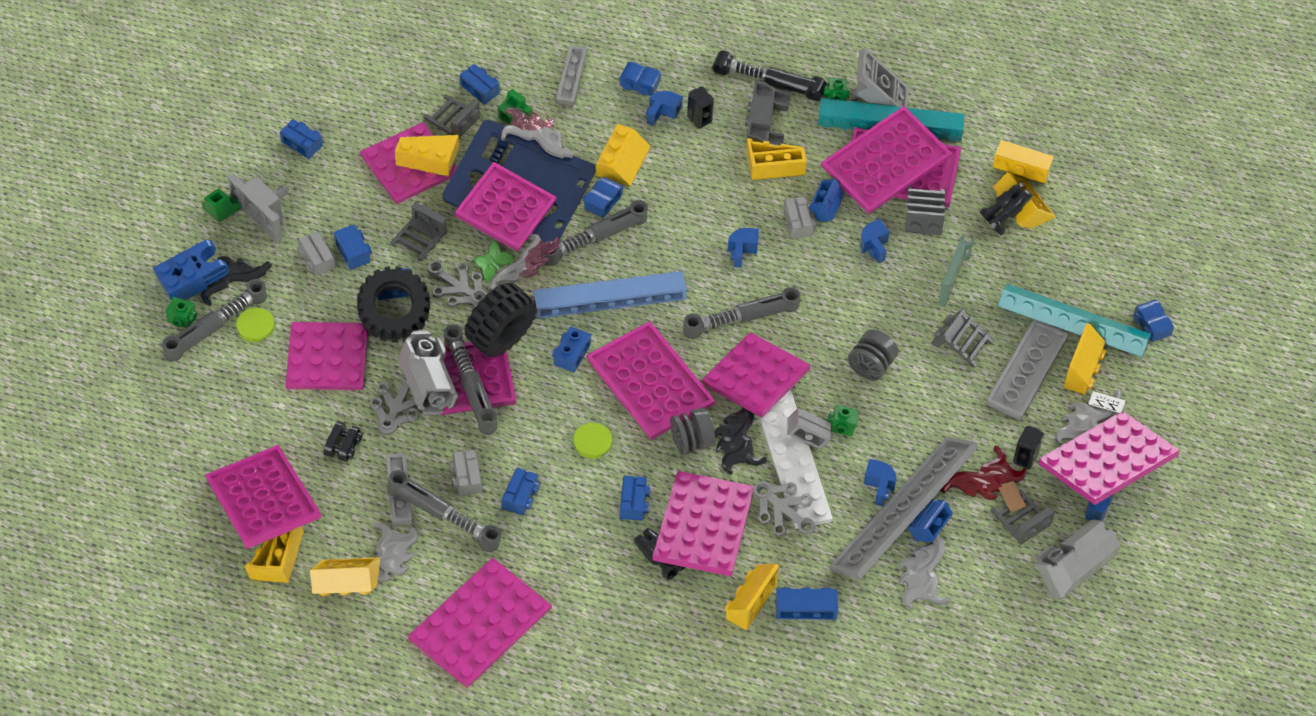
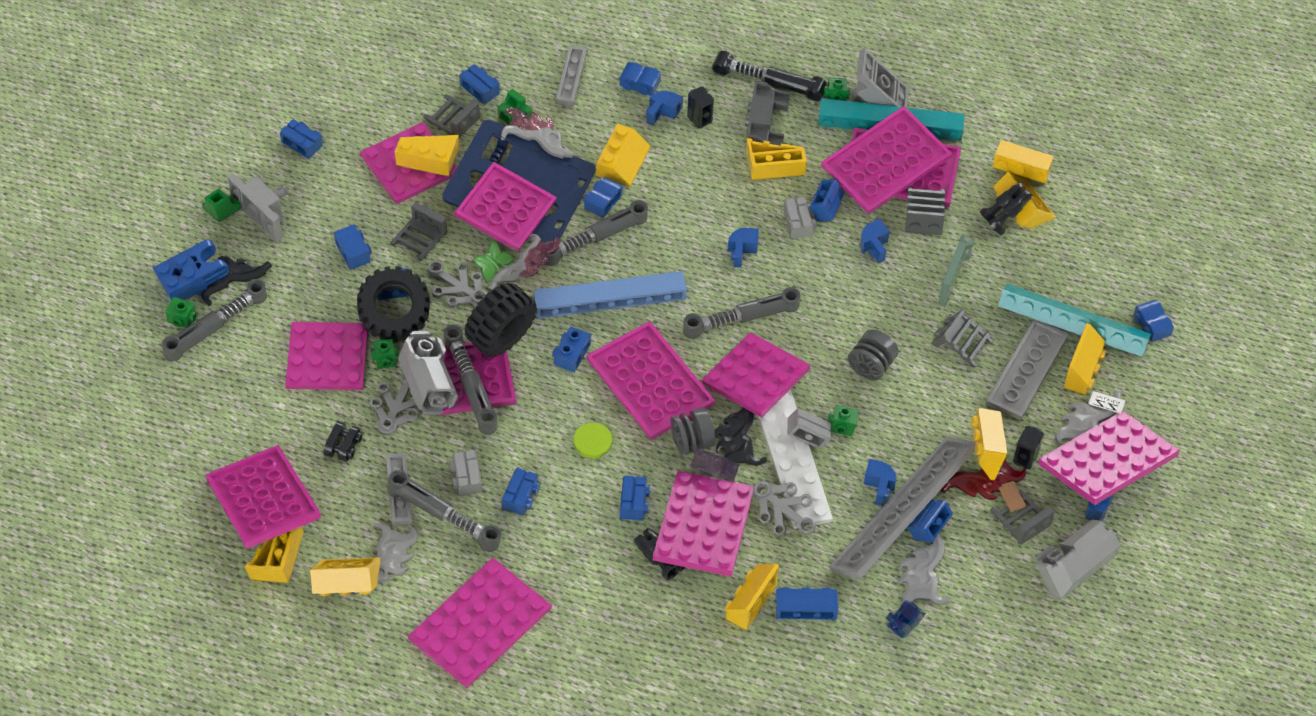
lime tile [236,308,275,342] -> none
light grey brick [297,231,336,276] -> none
none -> green brick [370,339,399,369]
none -> clear purple brick [690,449,740,482]
none -> clear blue brick [886,600,926,638]
none -> yellow slope [971,408,1007,480]

